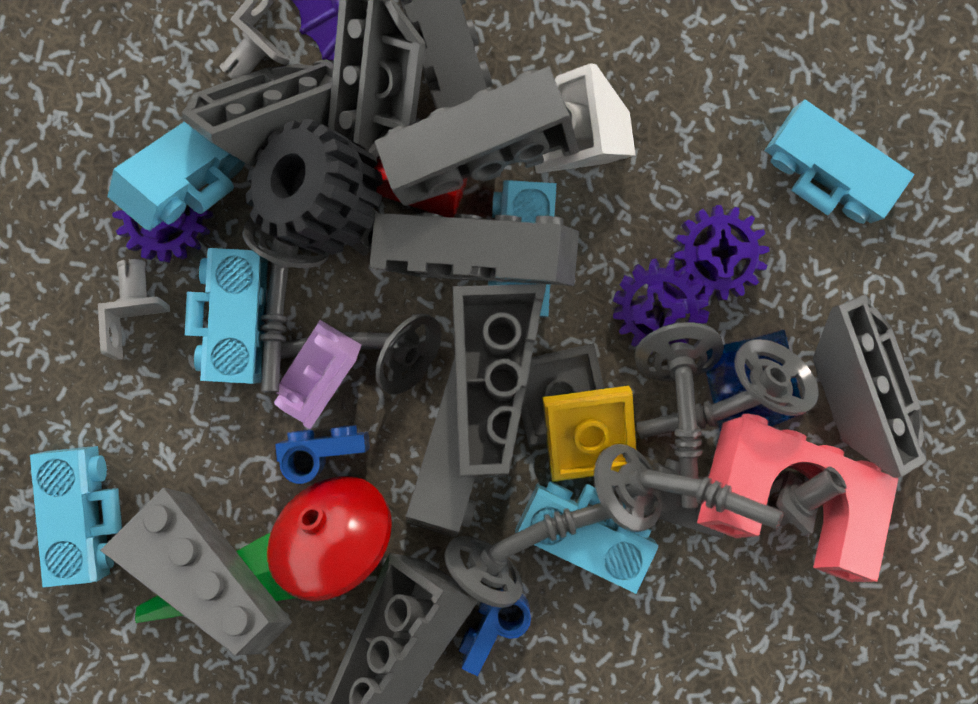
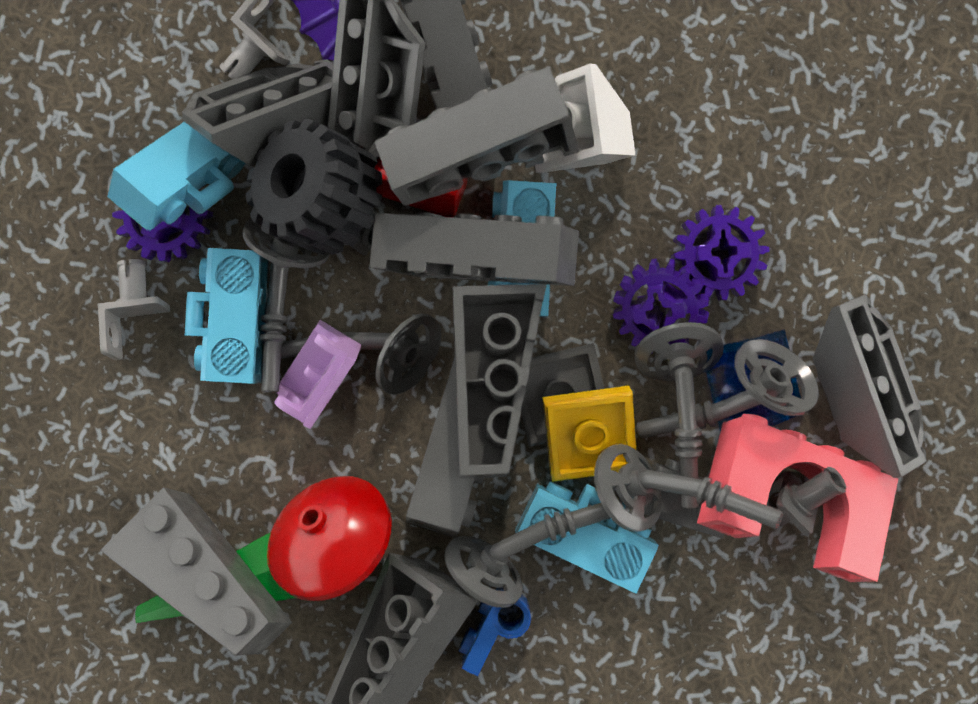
medium azure piece [30,446,122,587] -> none
blue plate [275,425,370,484] -> none
medium azure piece [764,99,915,224] -> none

